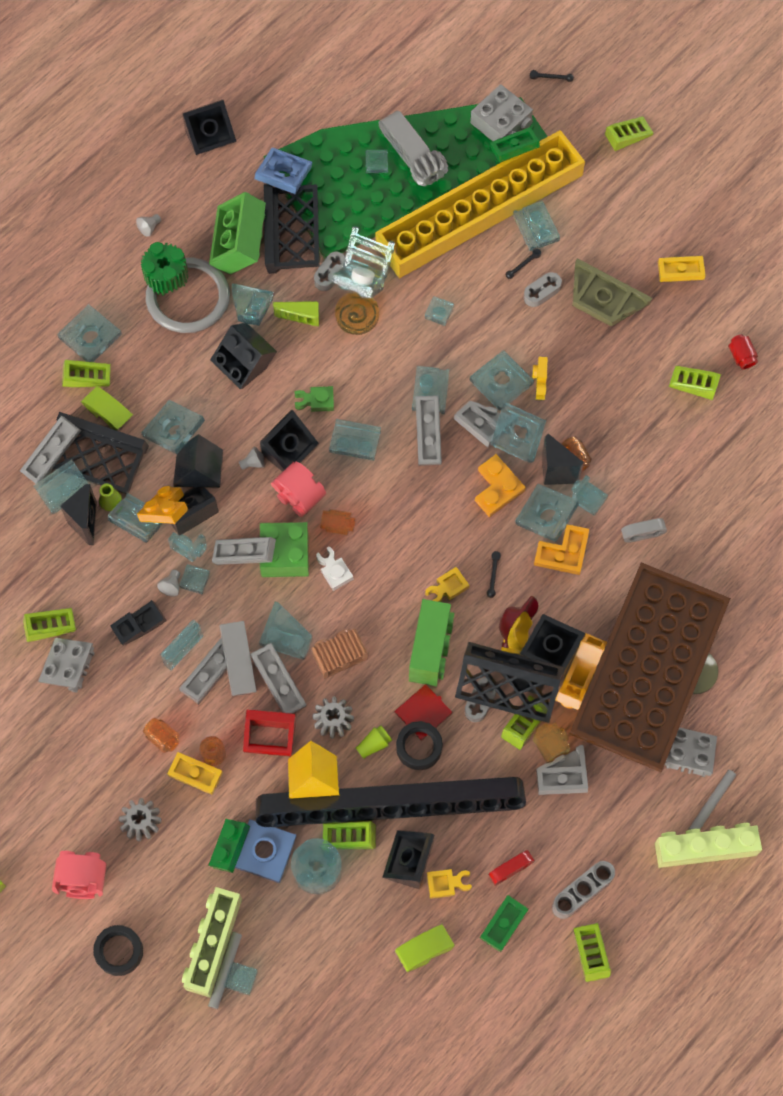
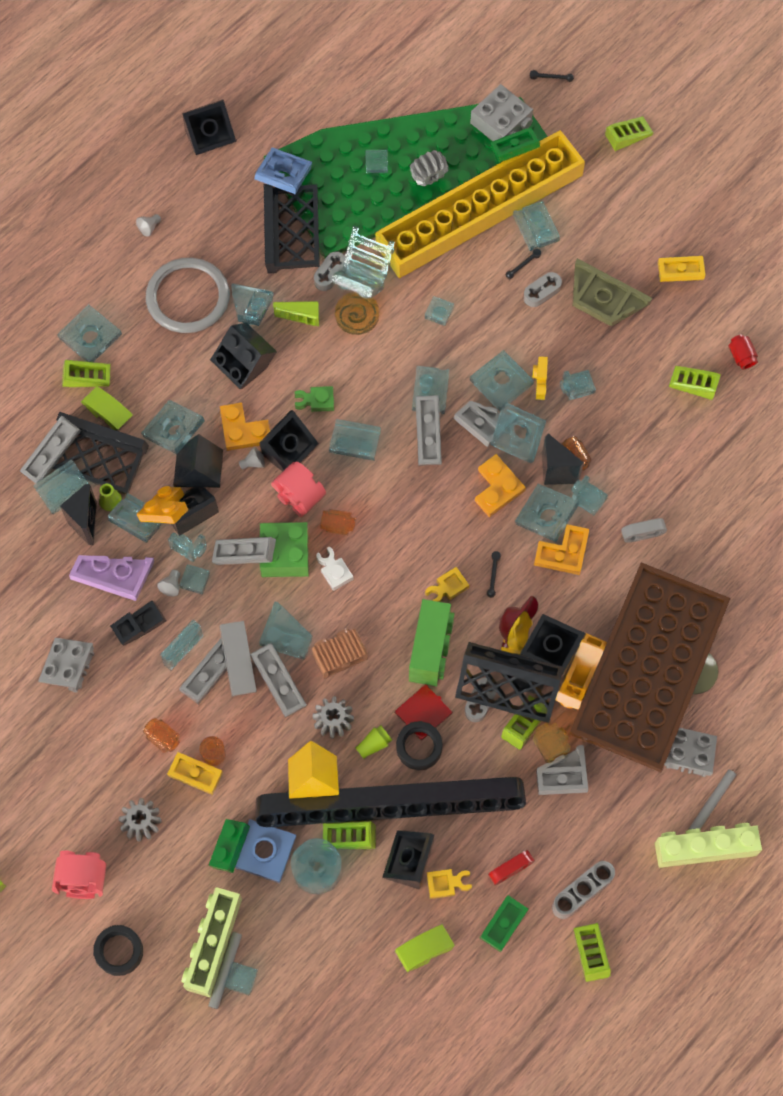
lime slope [23,608,76,642] -> none
green brick [141,242,188,295] -> none
bright green brick [209,192,266,275] -> none
red tile [243,709,296,757] -> none
white tile [351,267,375,285] -> none
light grey beam [378,111,430,169] -> none
none -> lavender wing [69,555,154,601]
none -> light orange plate [220,403,270,451]
none -> clear light blue bracket [560,370,596,400]

